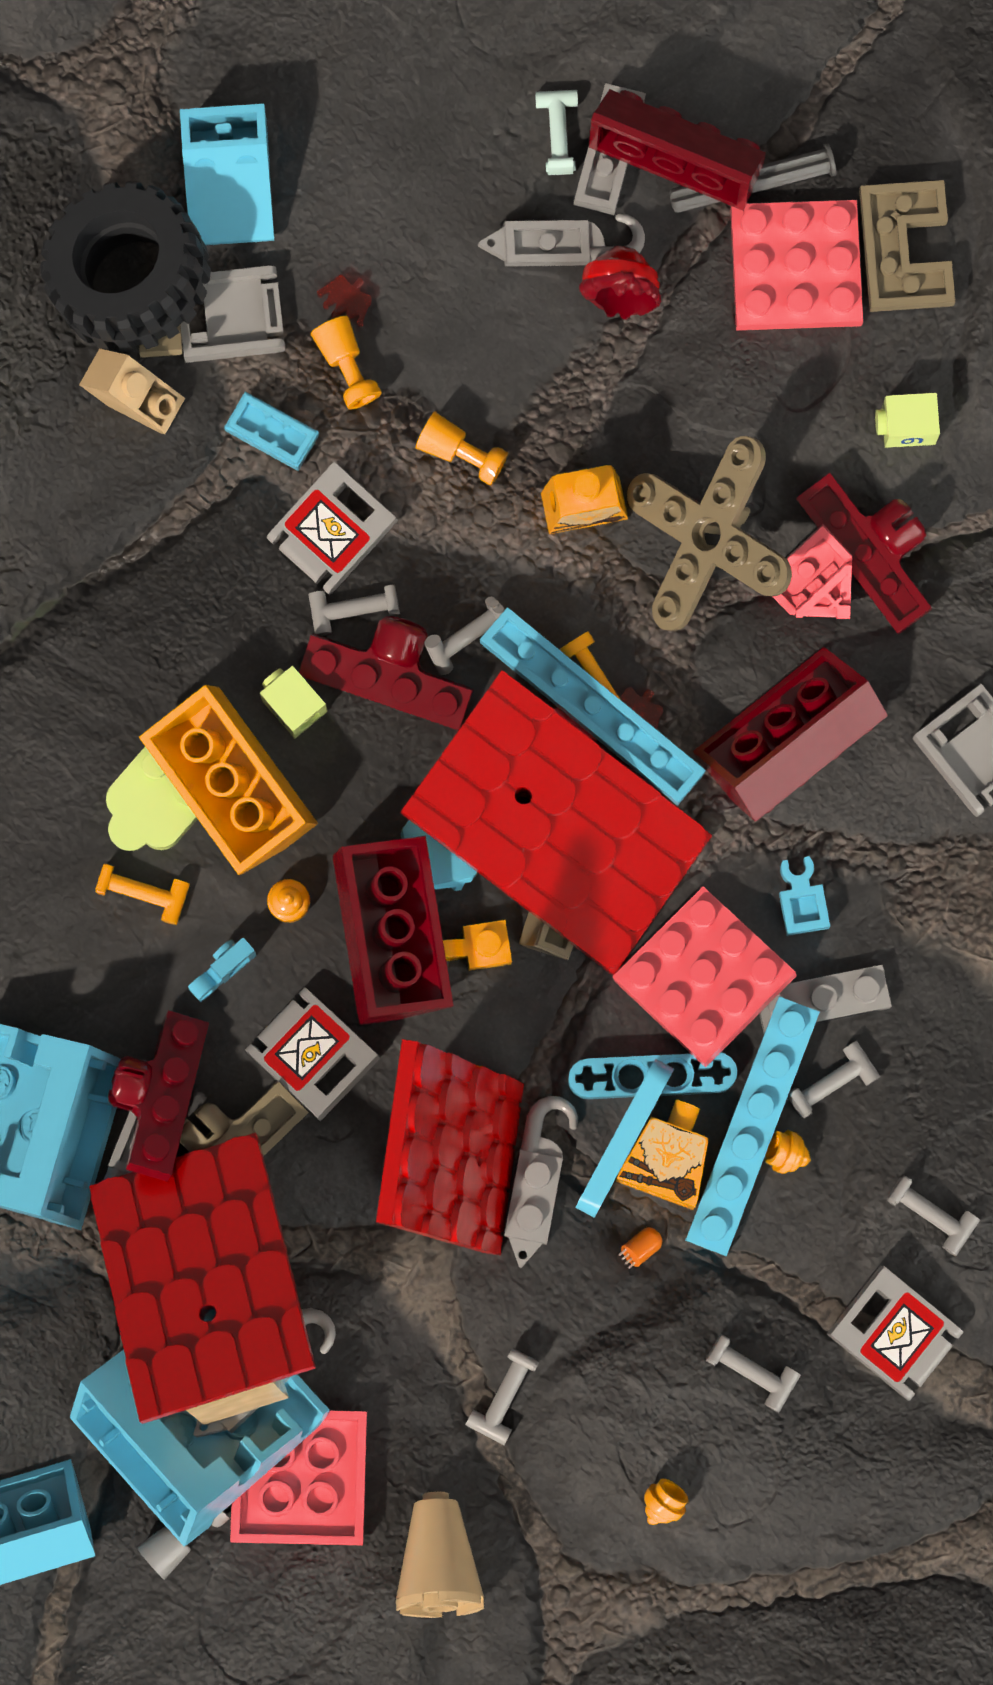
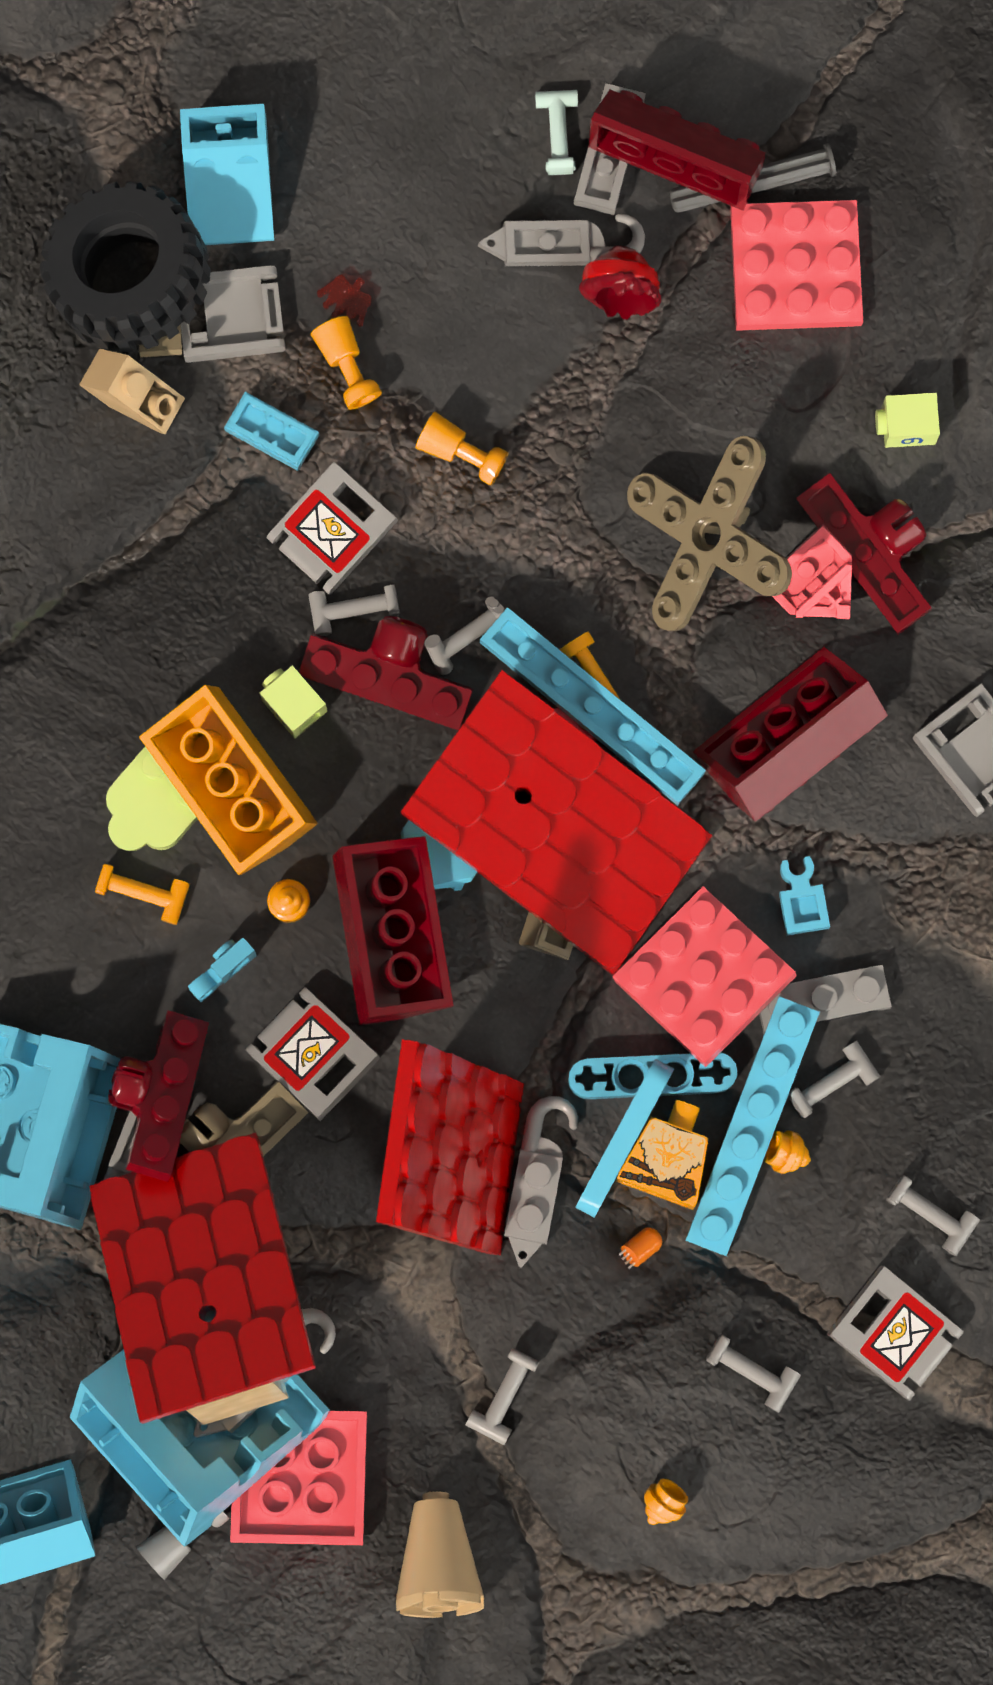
light orange plate [443,920,512,971] -> none
light orange torso [541,465,628,534] -> none
clear red piece [619,687,663,730] -> none
dark tan plate [859,180,955,312] -> none

